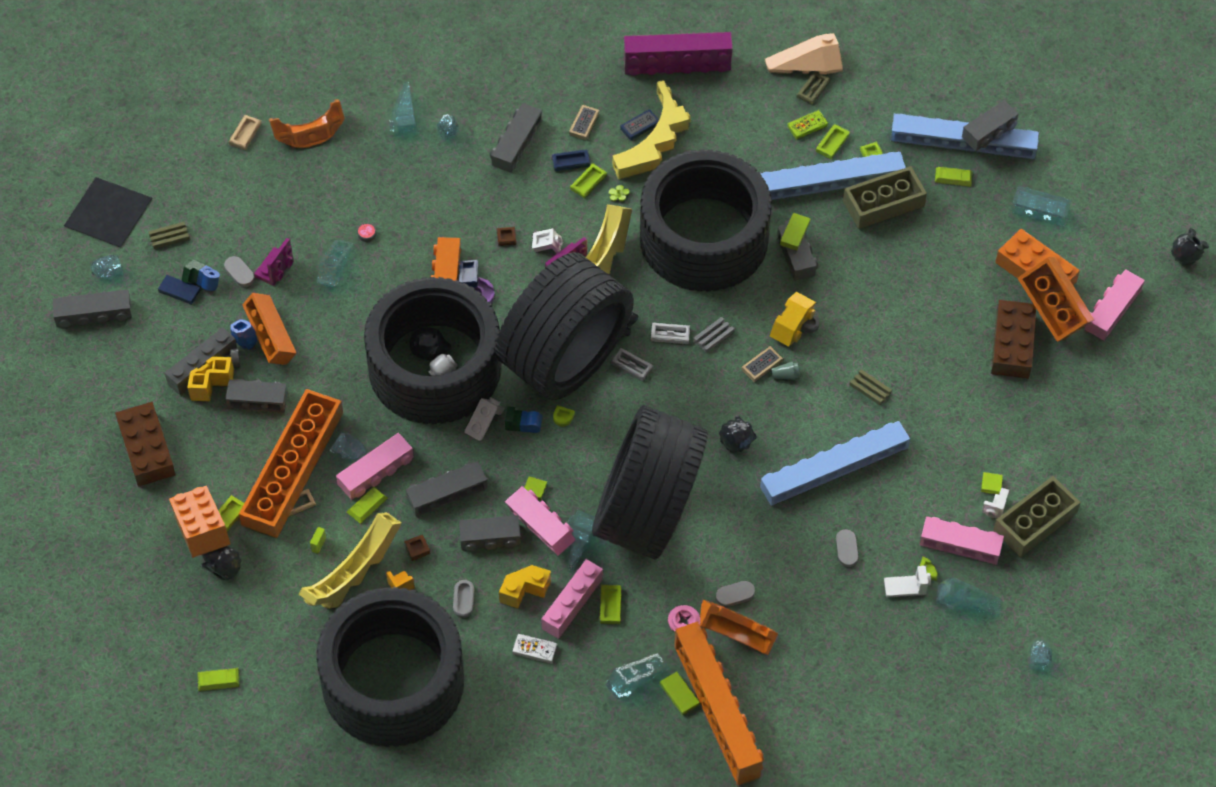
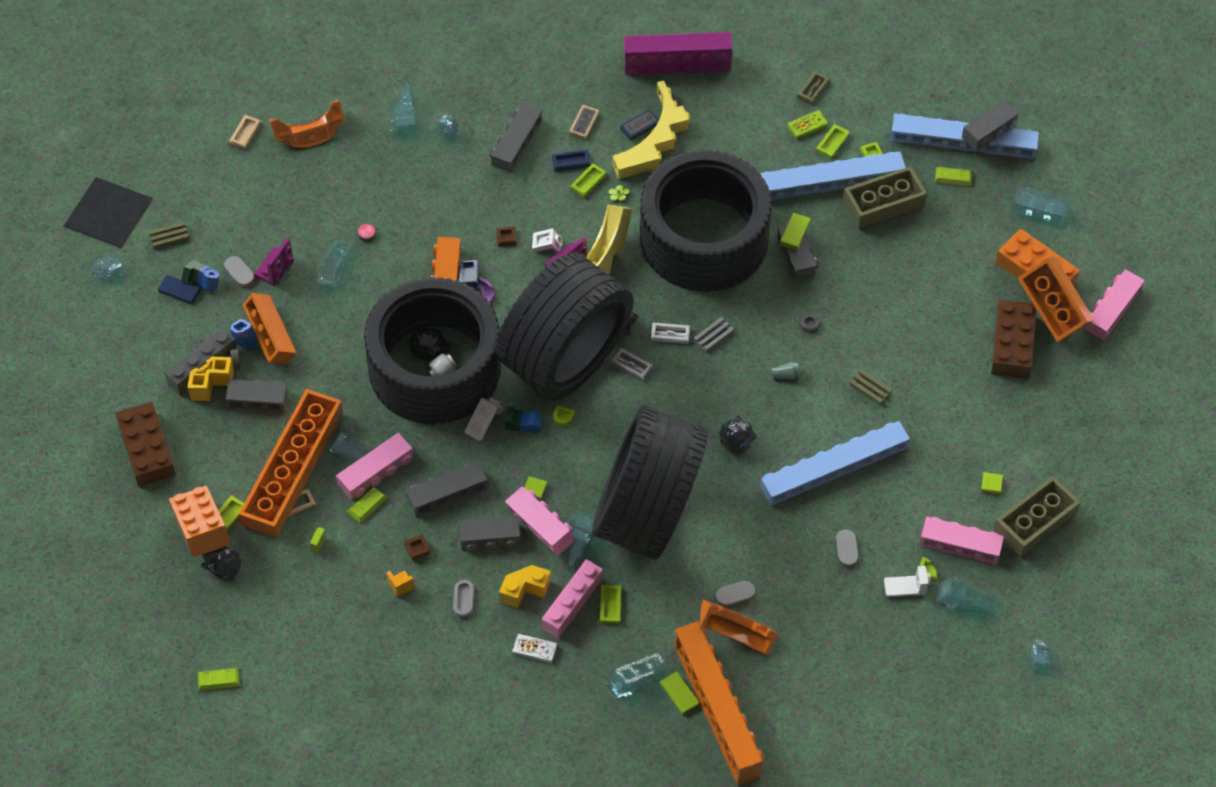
dark grey brick [53,289,132,328] -> none
light yellow arch [299,512,402,609] -> none
black tyre [316,587,464,747] -> none
bright pink gear [668,605,700,631] -> none
tile [742,346,783,382] -> none
light nougat wedge [765,34,843,74] -> none
yellow brick [770,292,816,347] -> none
white bracket [982,488,1009,518] -> none
black animal [1171,228,1209,265] -> none

